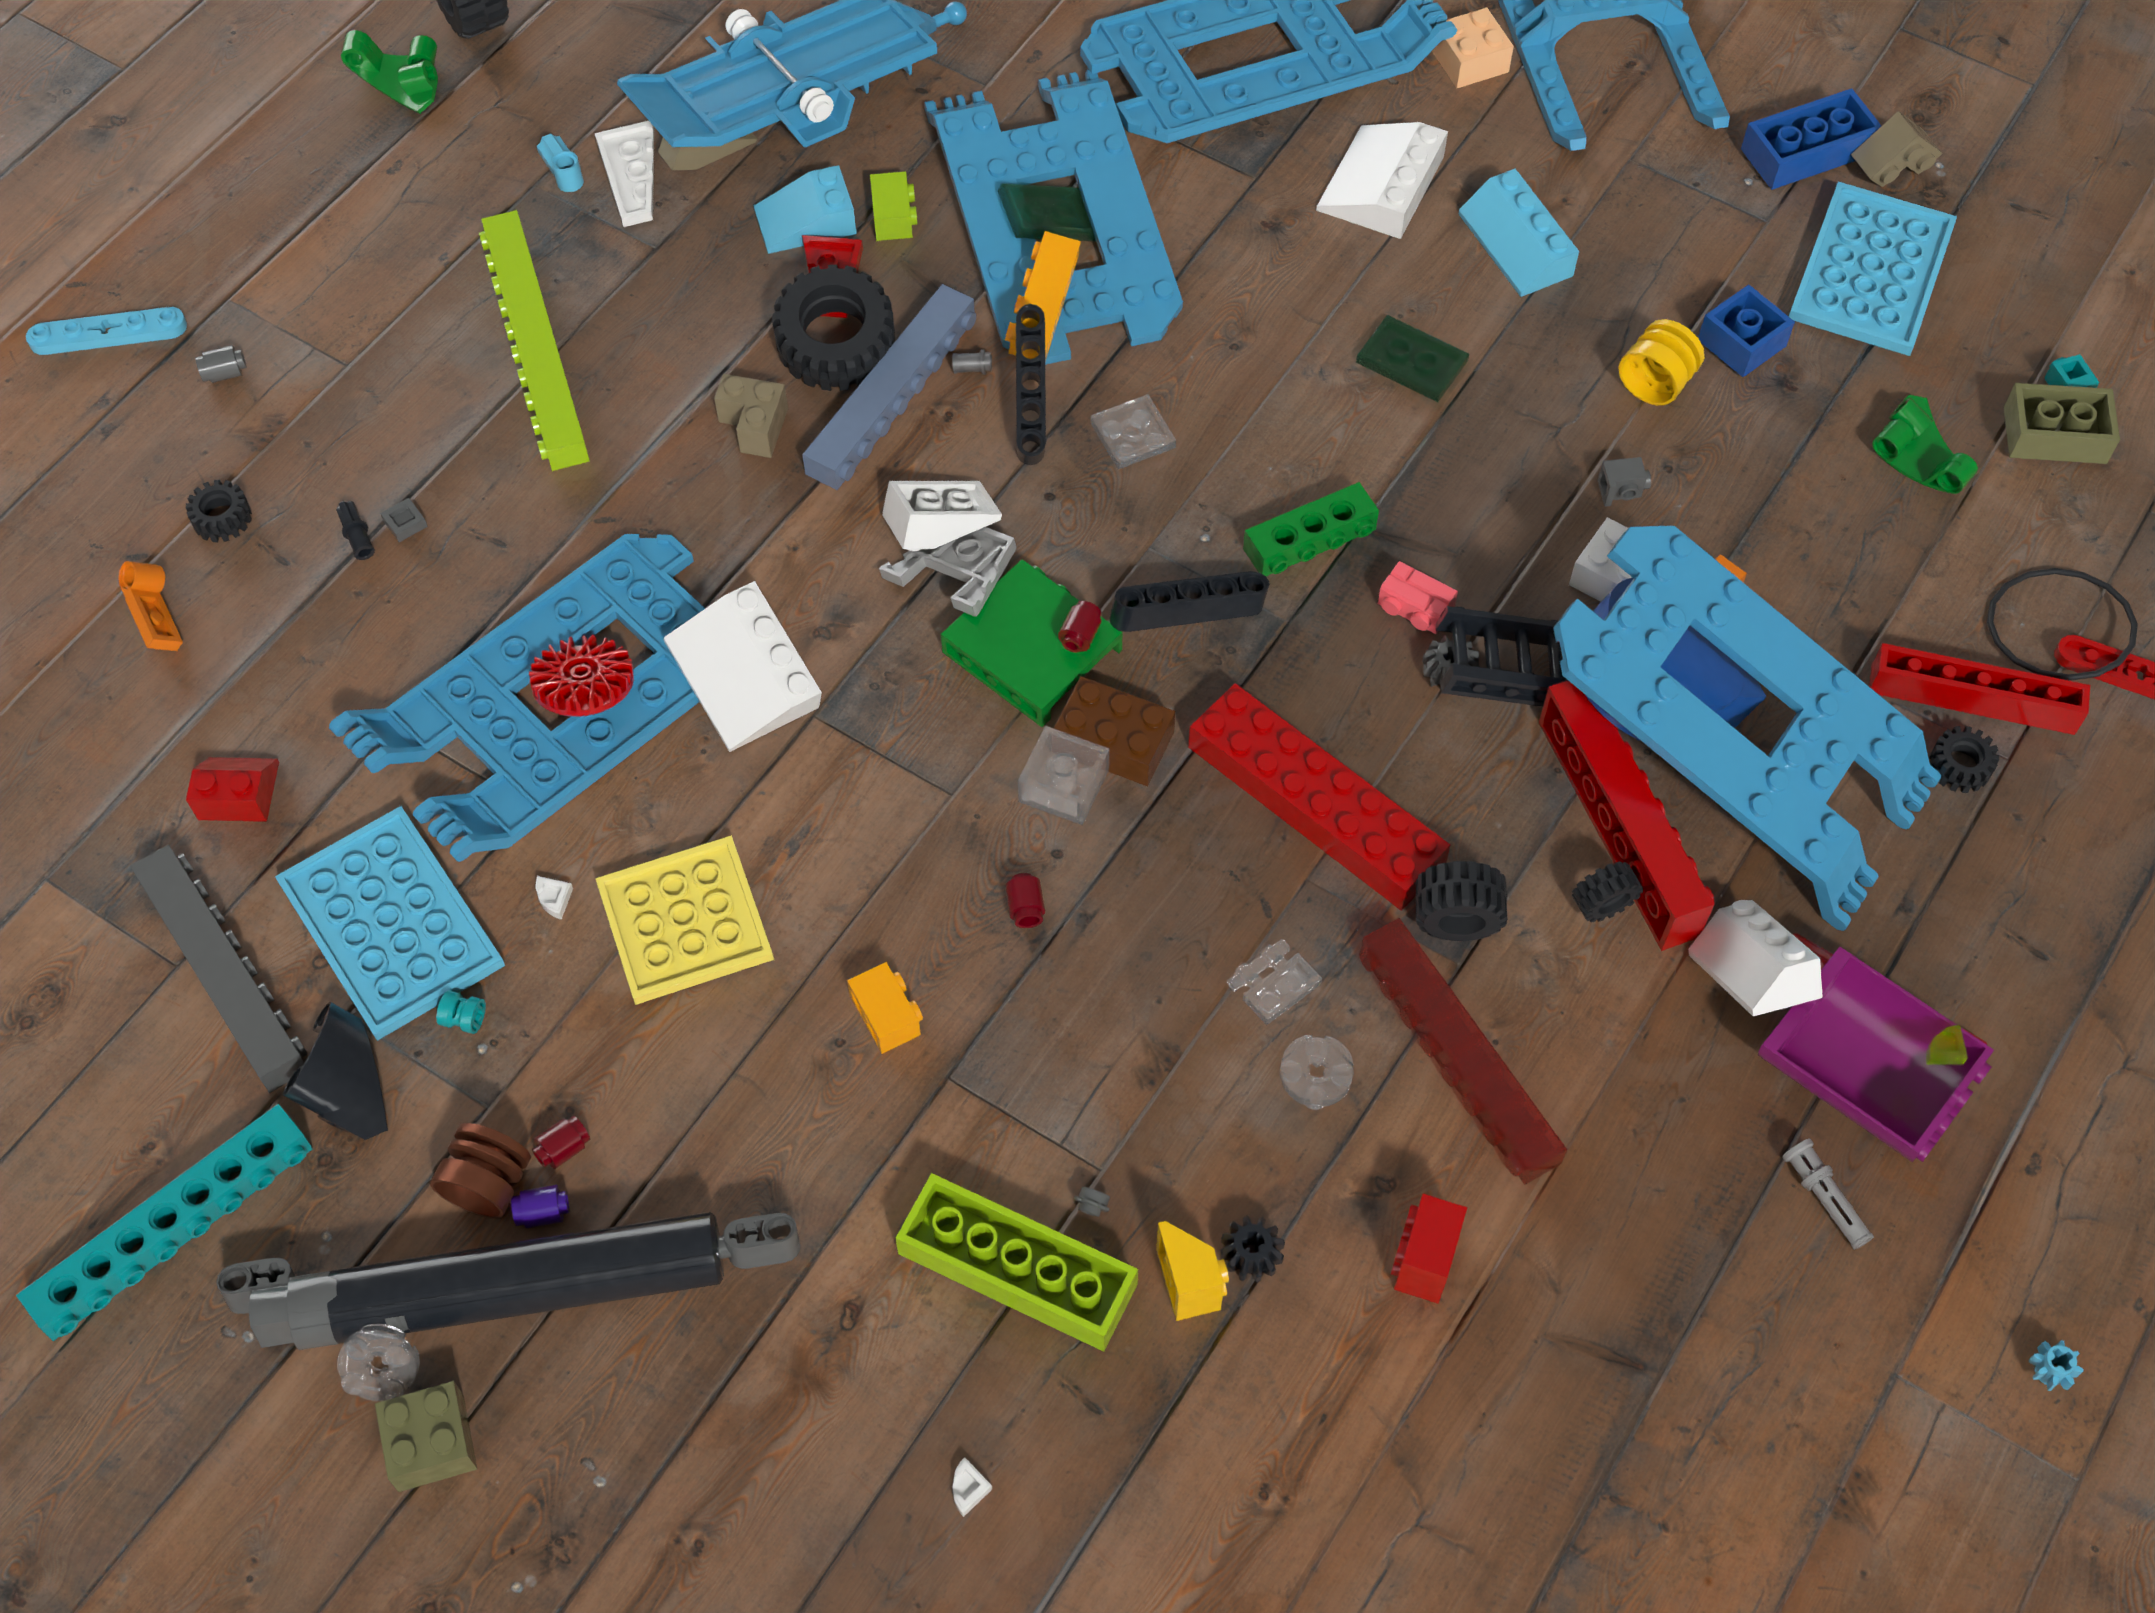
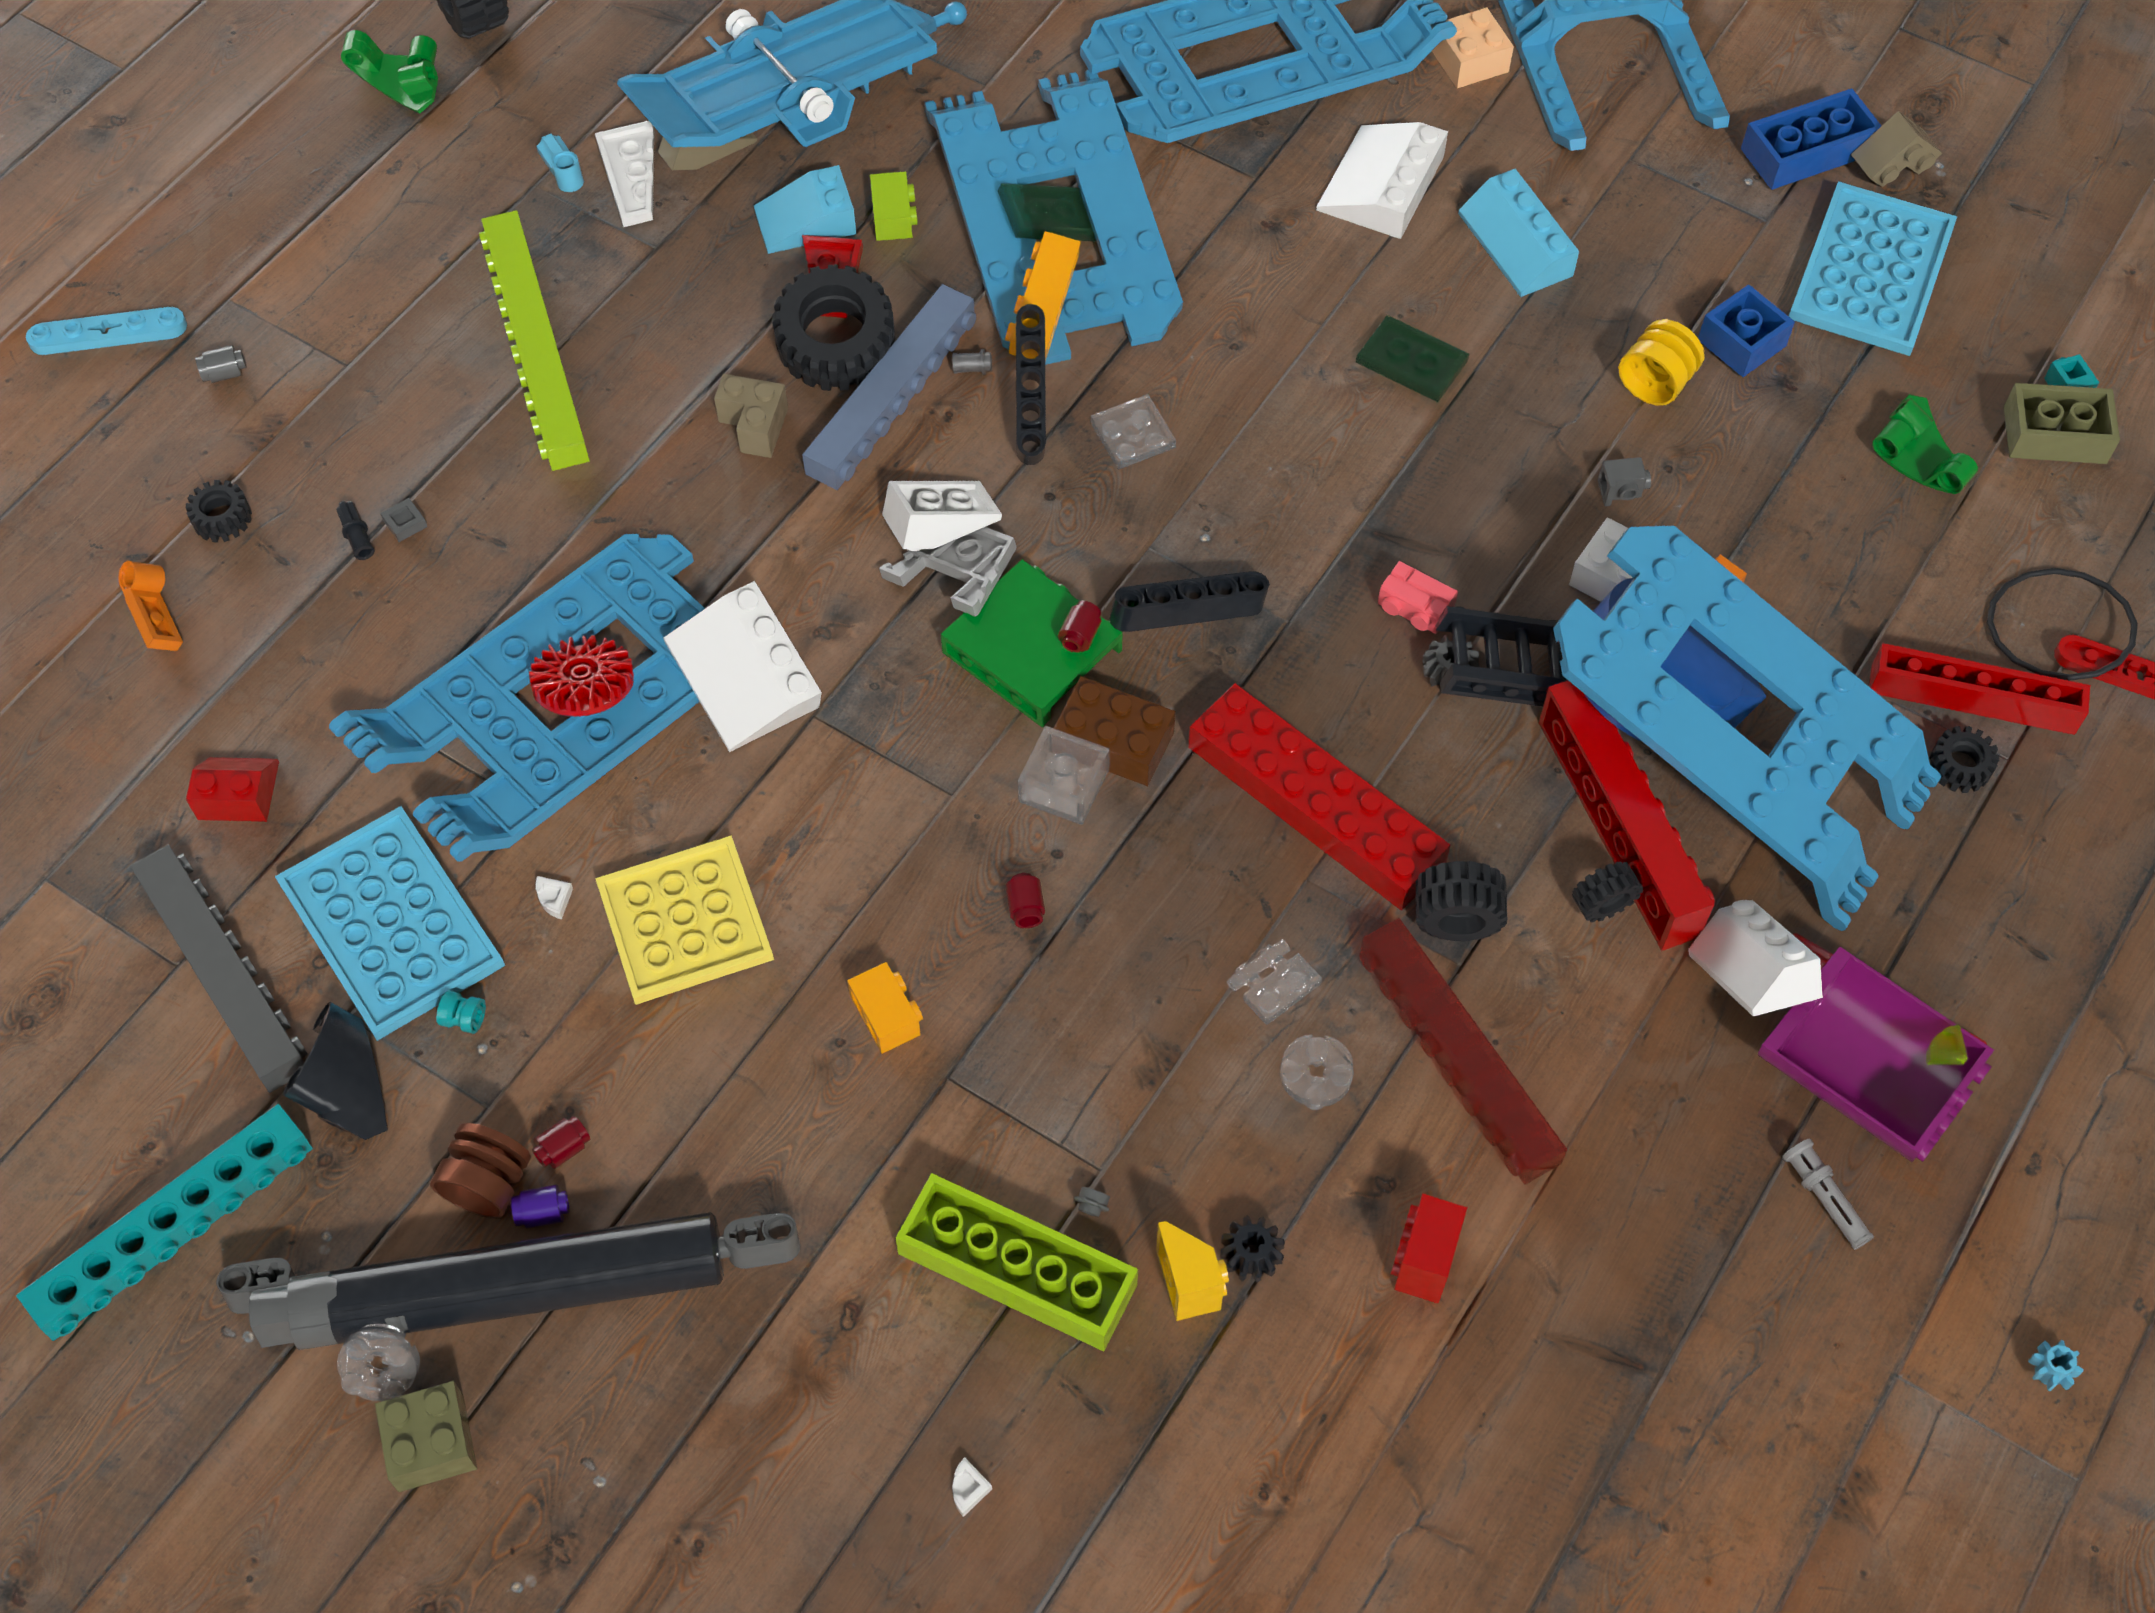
green brick [1243,482,1379,576] -> none

